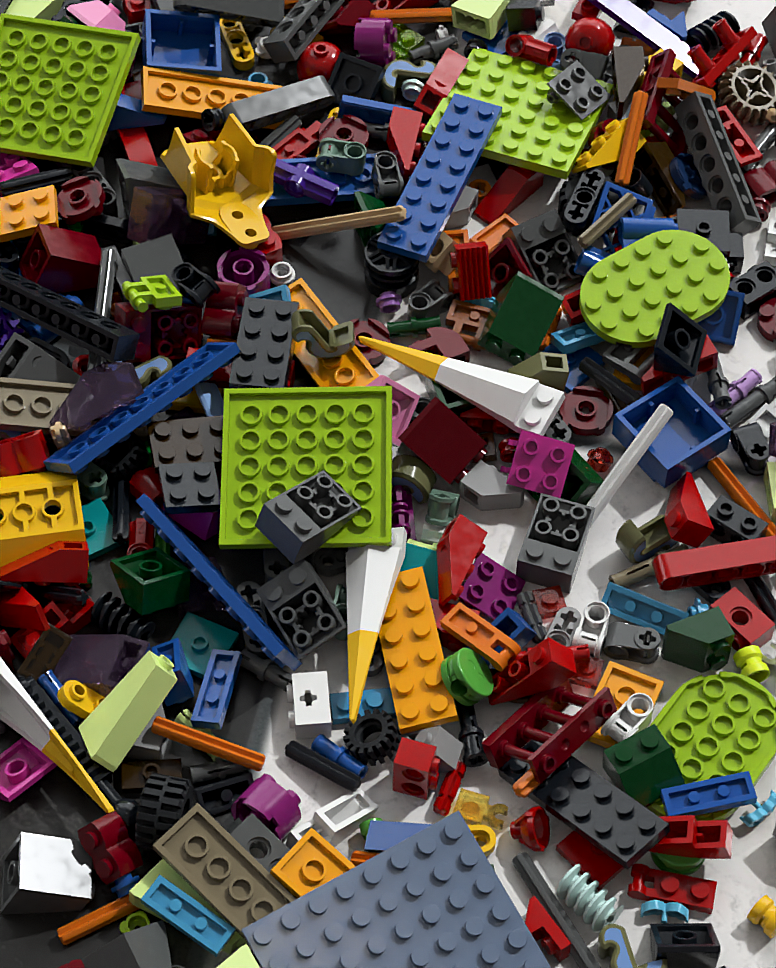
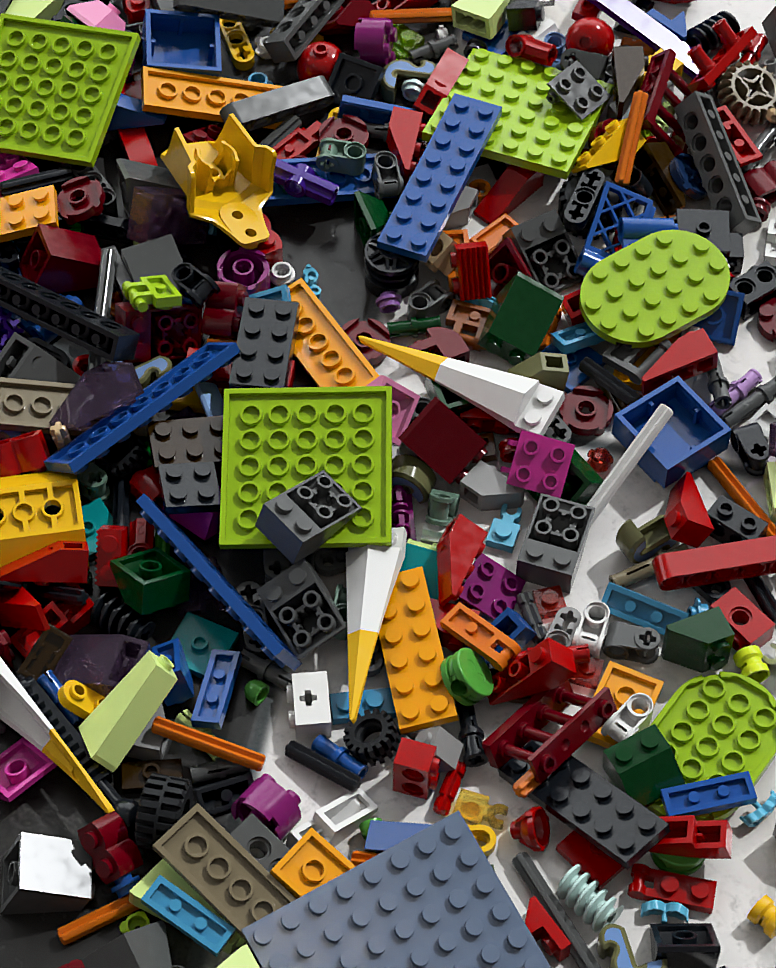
black bush [201,107,225,132] -> none
tan axle [271,205,407,240] -> none
olive animal [291,309,355,359] -> none
dark tan axle [577,193,637,249] -> none
black slope [653,303,707,377] -> none
orange plate [656,77,716,102] -> none
none -> red brick [95,525,128,587]
none -> bright green hinge [244,680,270,706]
none -> medium azure piece [302,264,321,299]
none -> medium azure plate [486,503,522,553]

